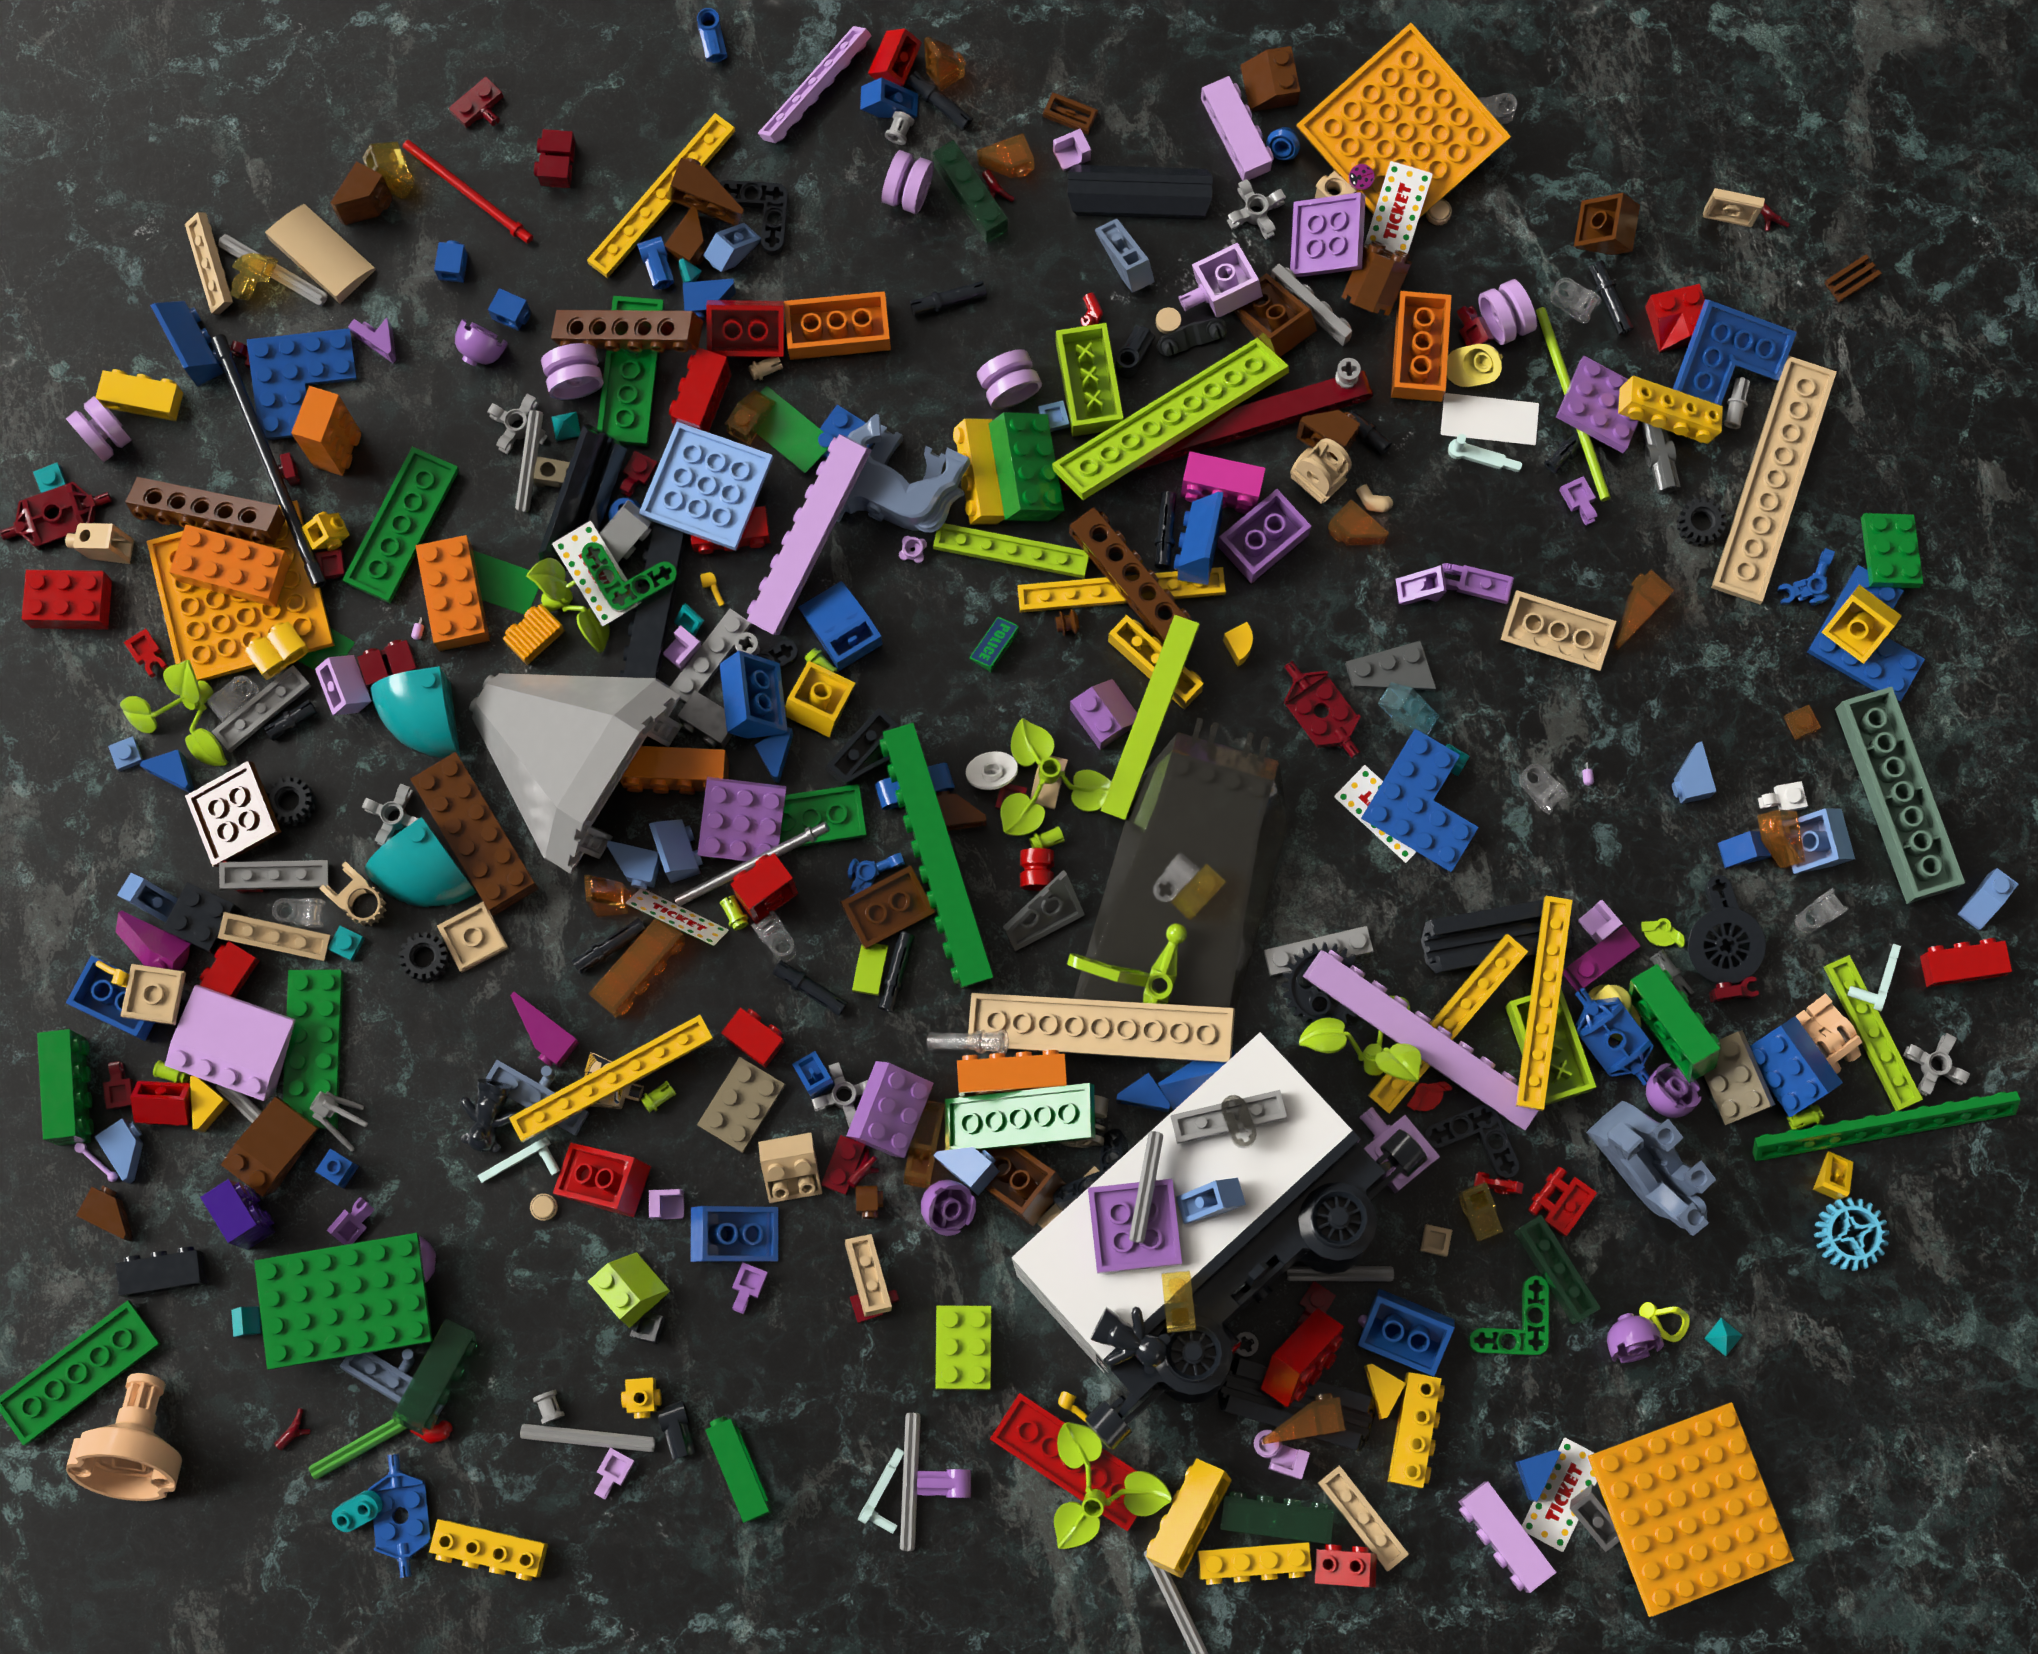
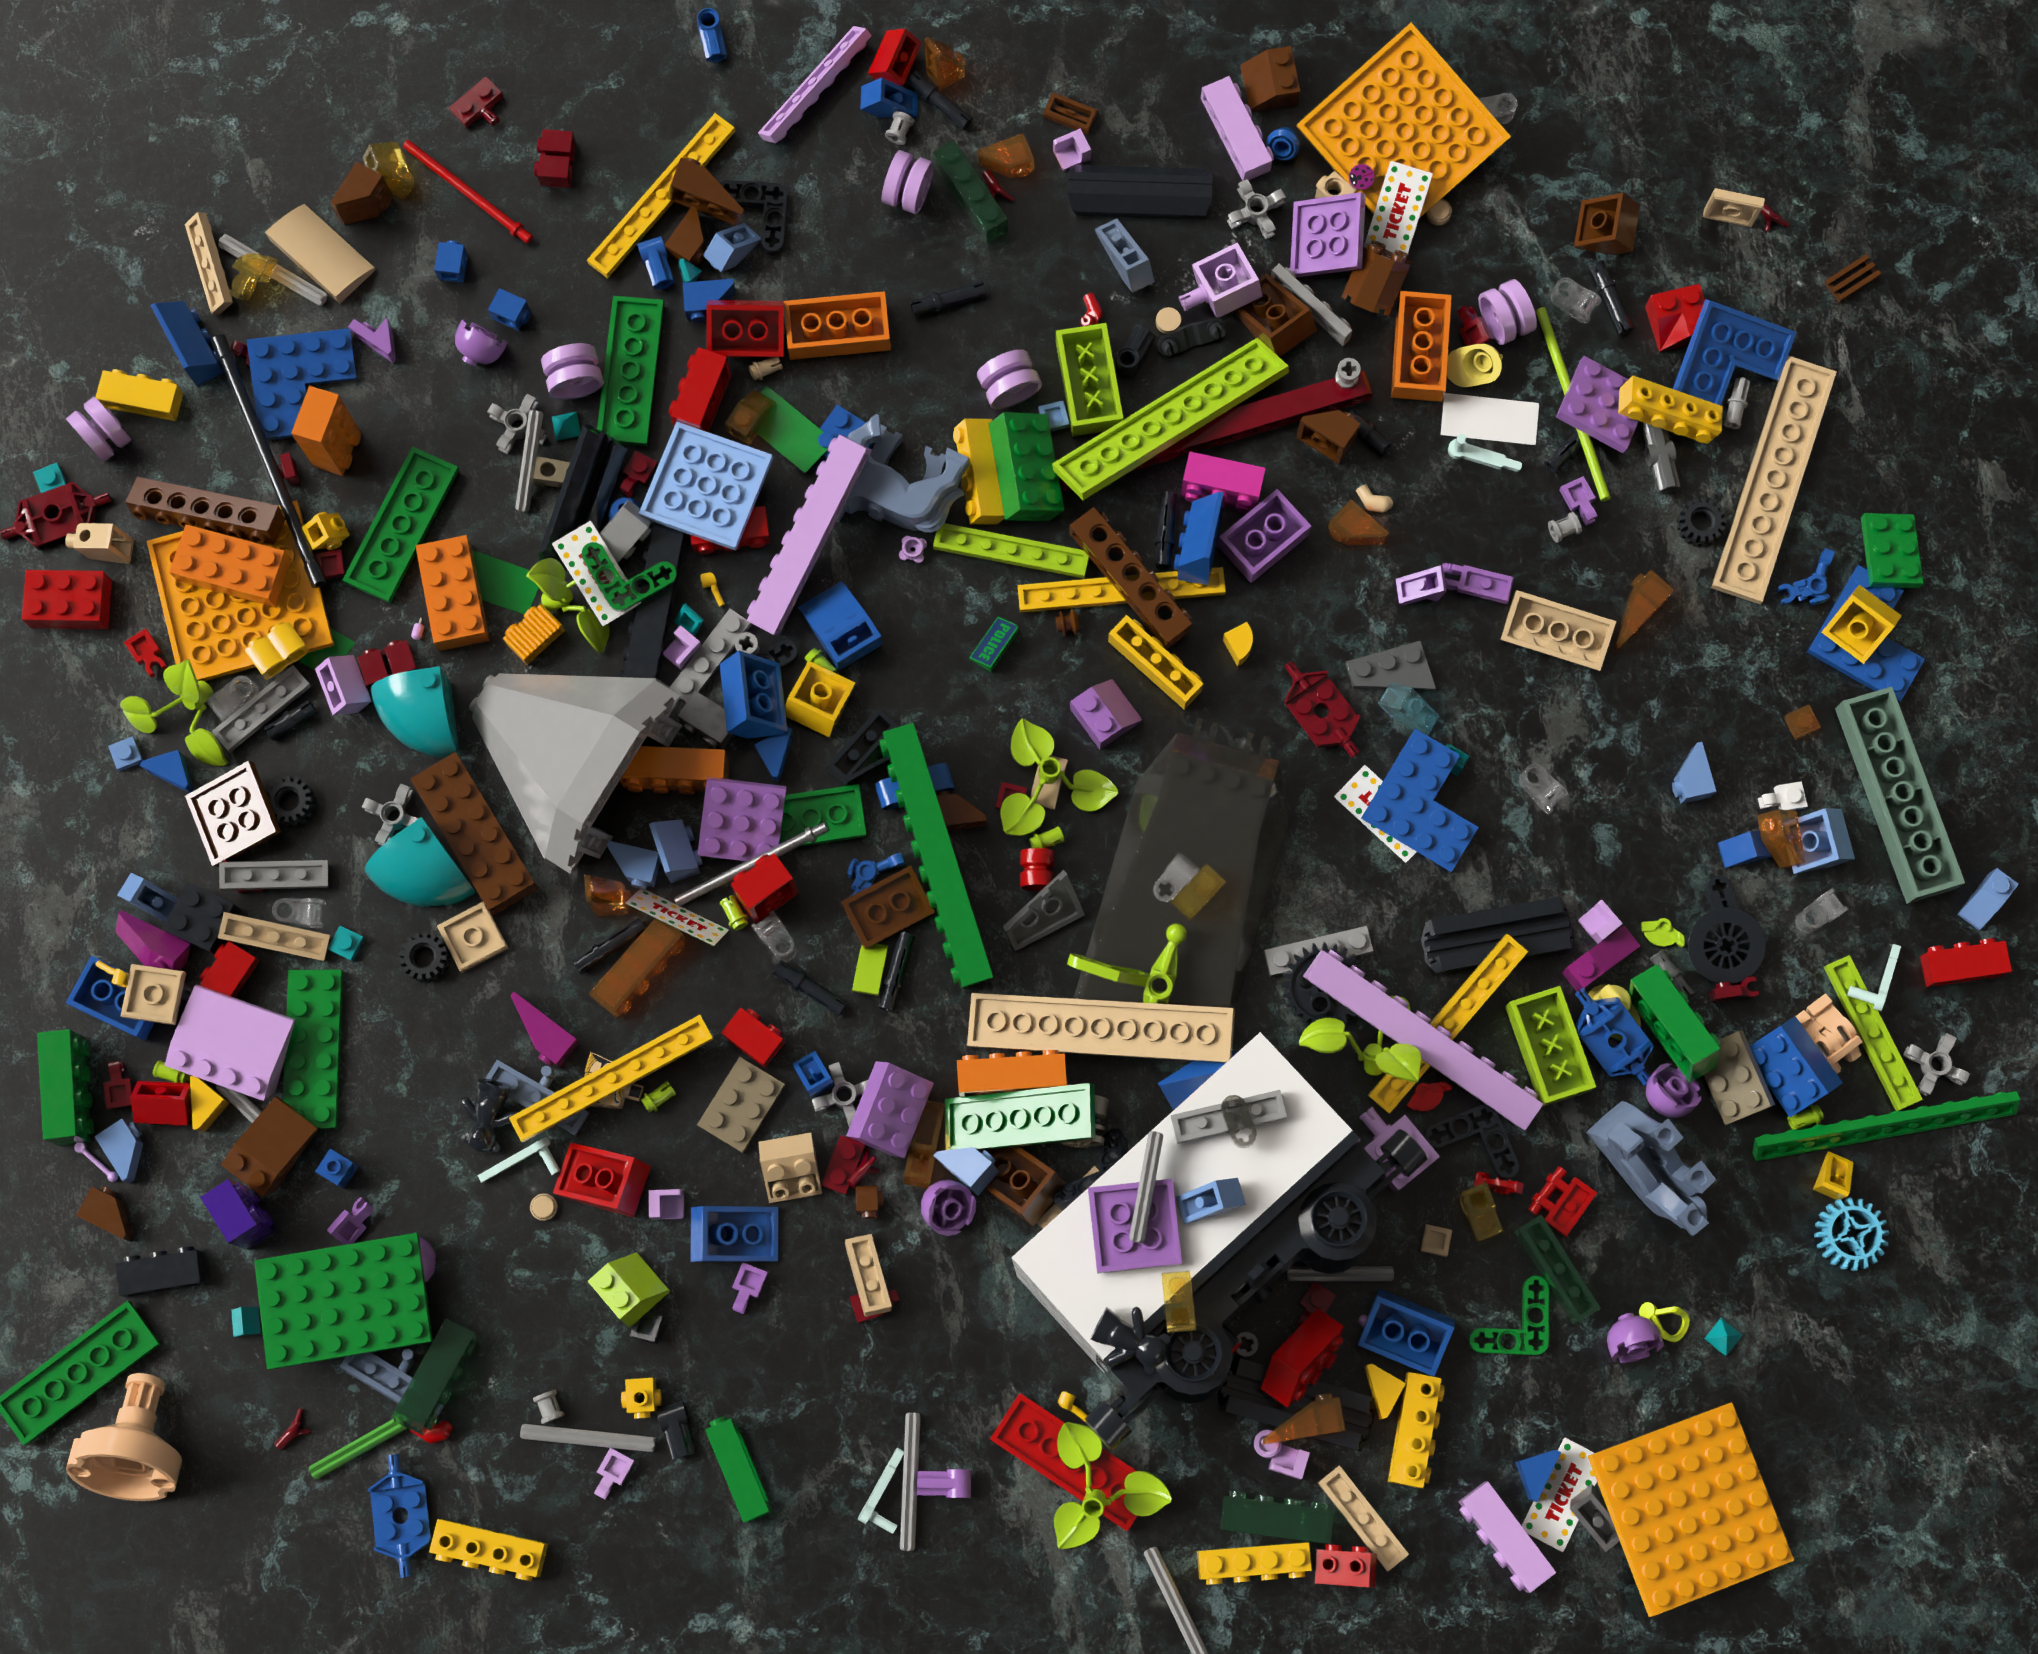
light grey plant [310,1091,368,1151] -> none
tan piece [319,862,387,926] -> none
teal plate [332,1490,383,1532] -> none
reddish brown brick [551,310,703,353] -> none
clear pin [927,1030,1009,1054] -> none
lime piece [936,1306,991,1390] -> none
white dish [966,752,1018,790] -> none
lime tile [1101,615,1200,820] -> none
blue slope [1116,1073,1170,1112] -> none
yellow brick [1146,1458,1232,1578] -> none
tan piece [1290,438,1352,504] -> none
yellow plate [1516,896,1572,1111] -> none
lavender piece [1582,762,1594,786] -> none
none -> light grey bush [1548,512,1582,543]

